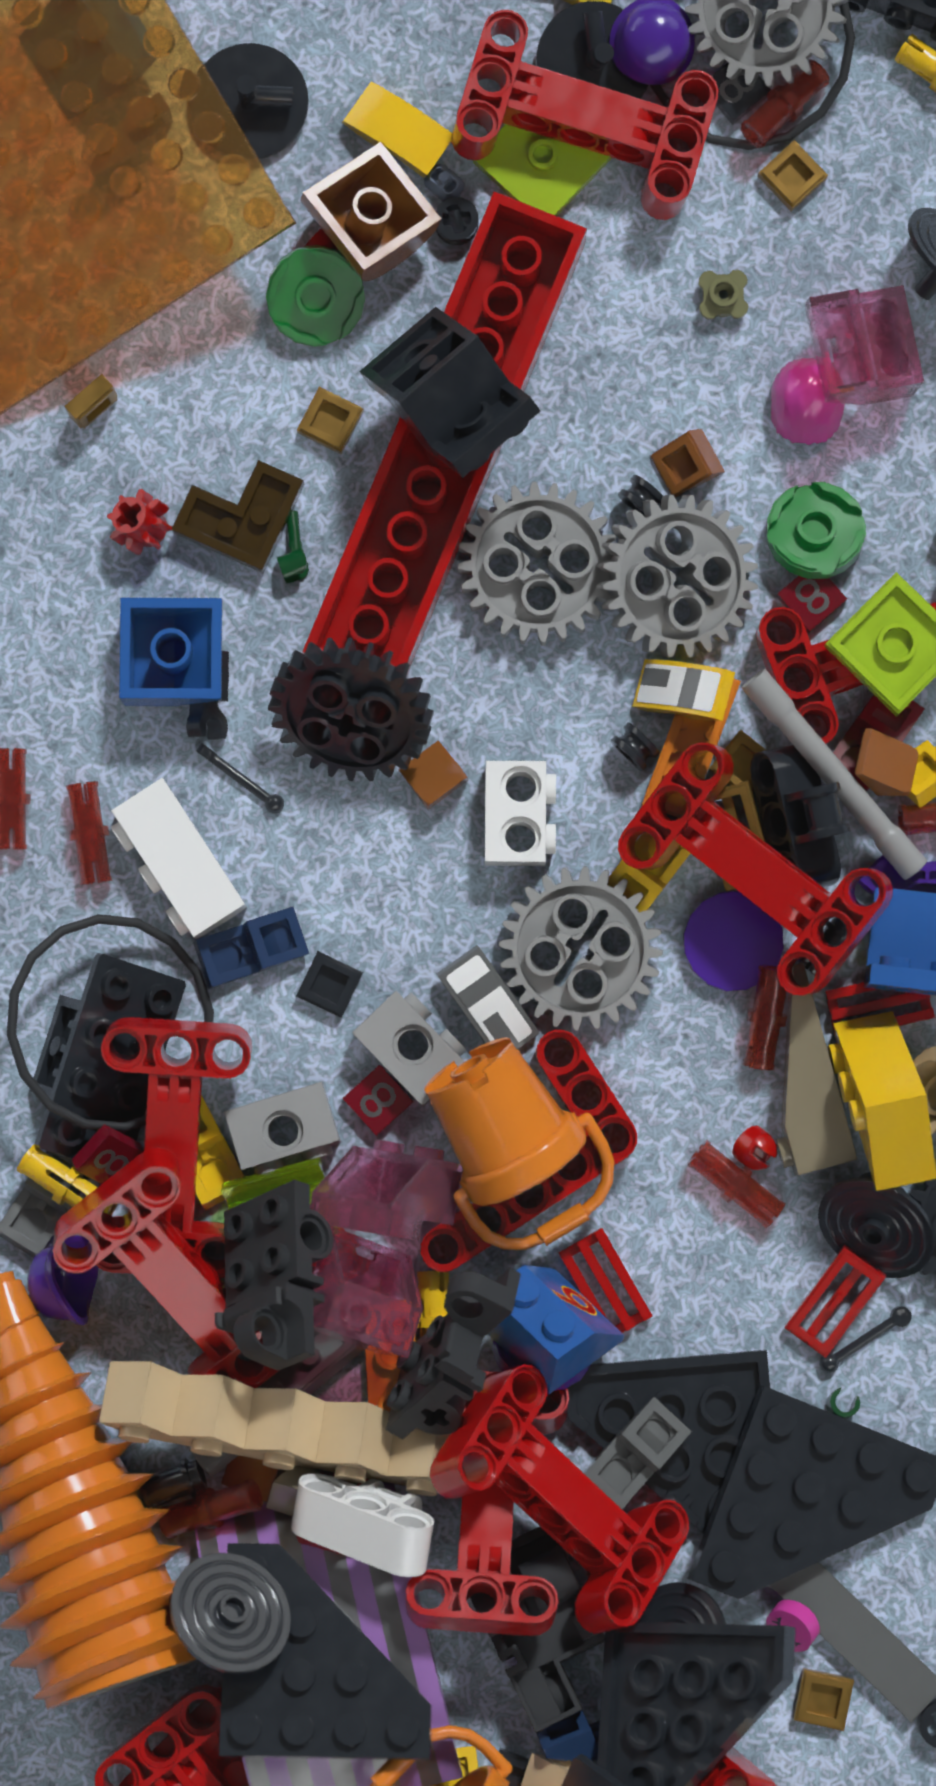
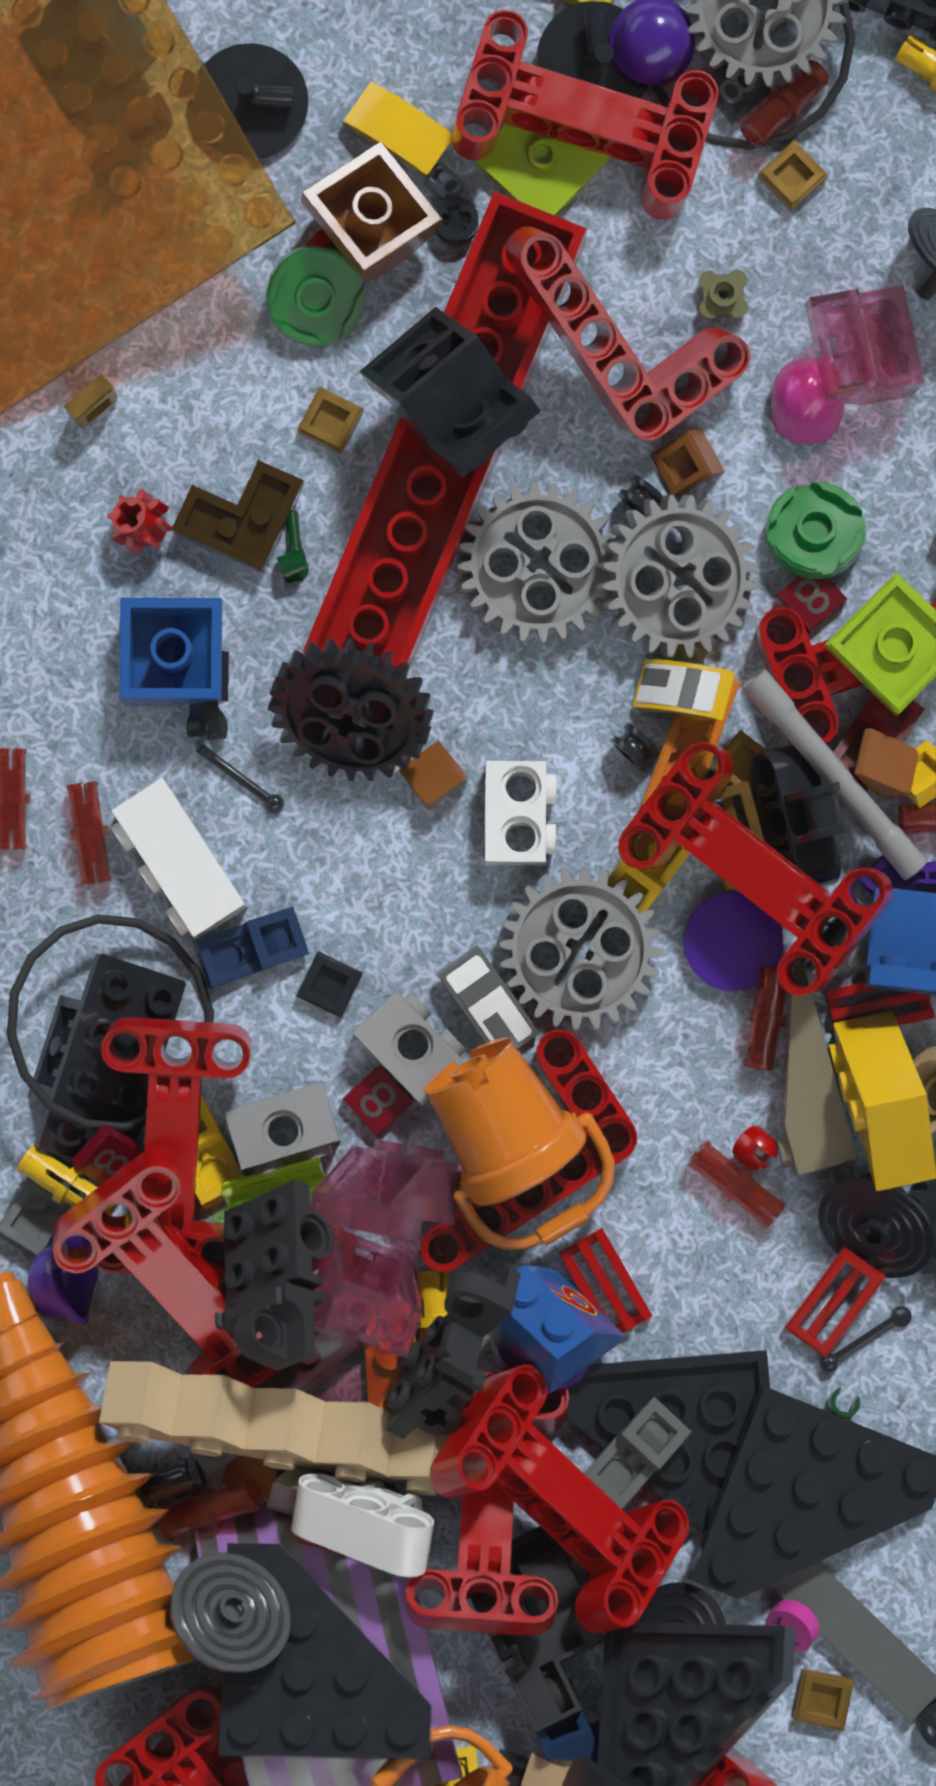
none -> red beam [506,227,750,440]

